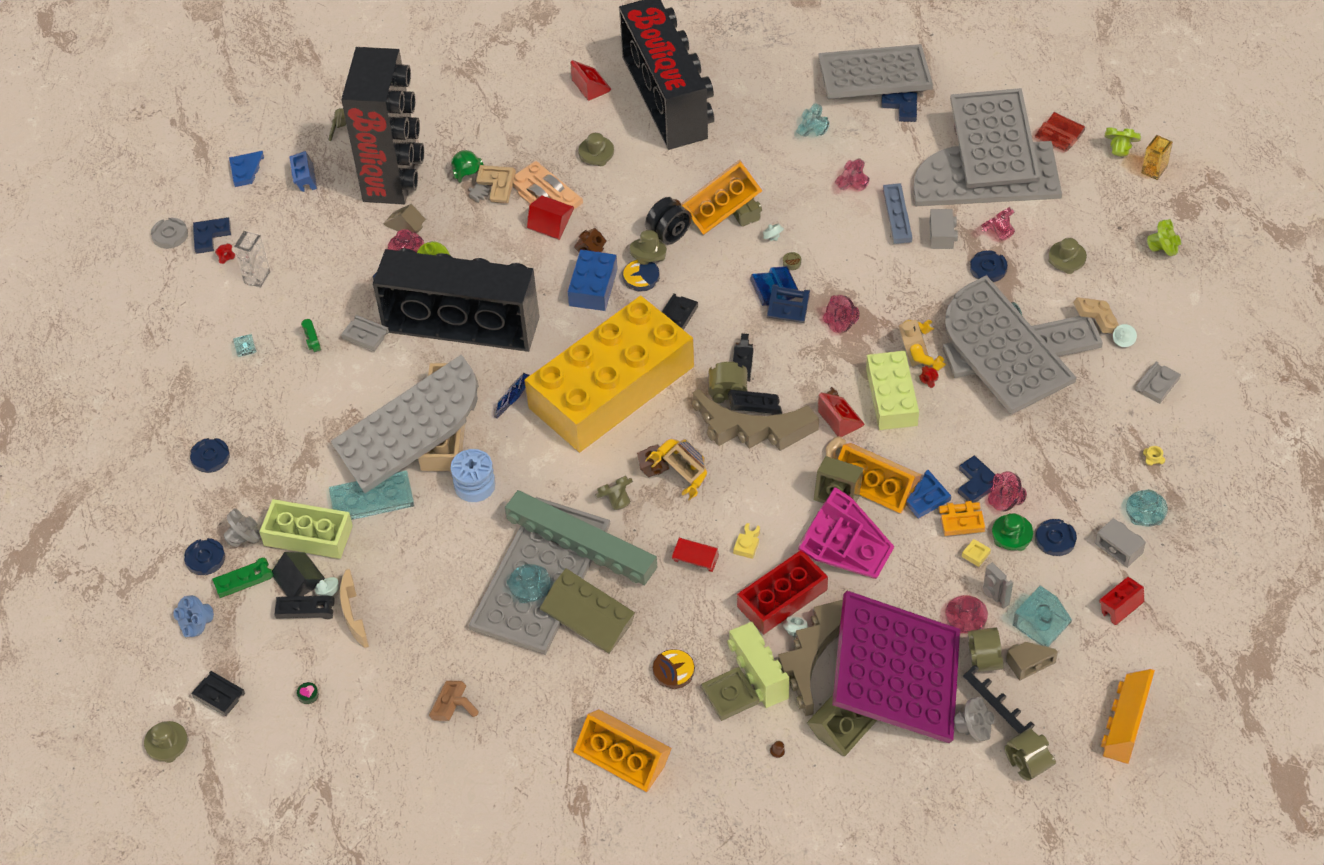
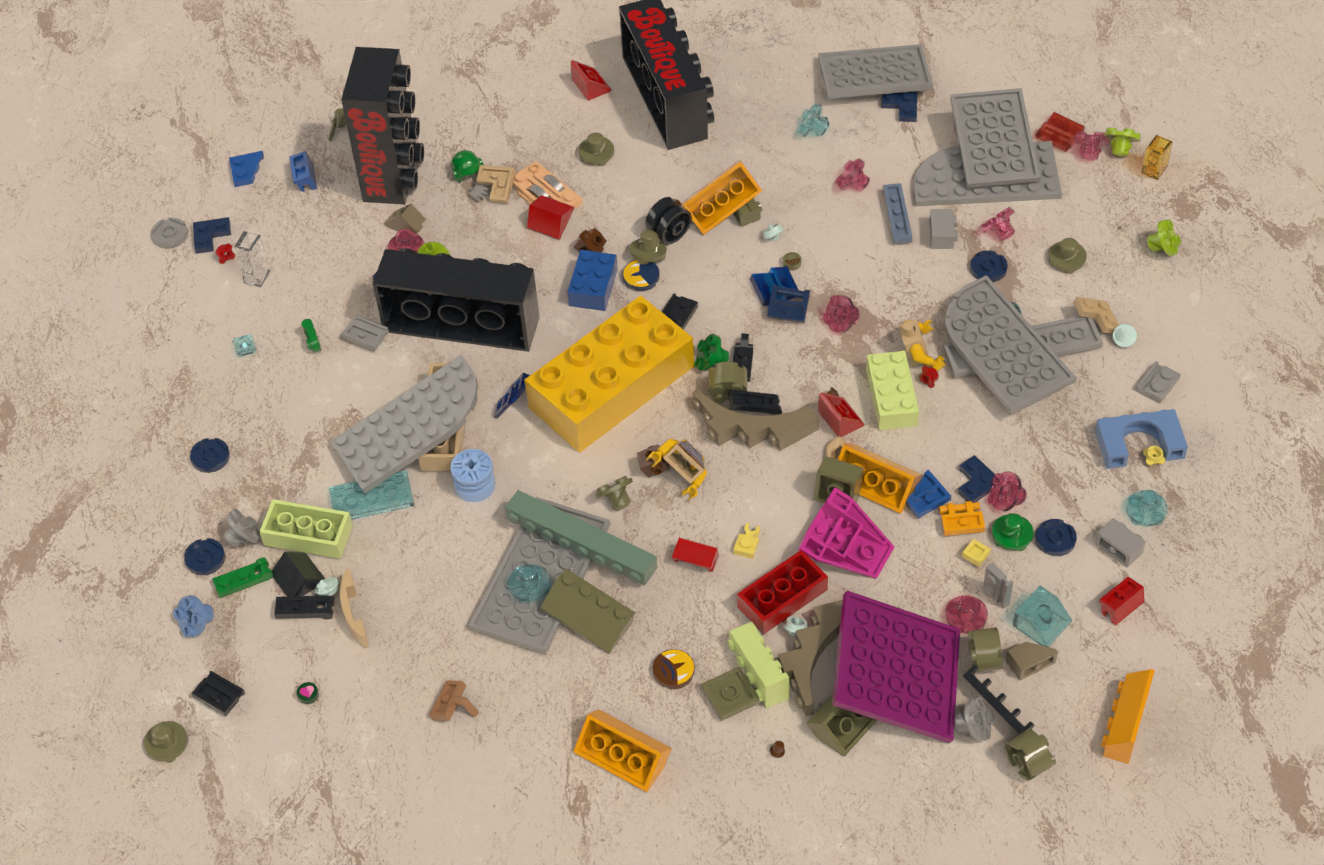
none -> green plate [694,334,729,371]
none -> clear pink plate [1073,131,1110,161]
none -> medium blue arch [1095,409,1188,469]

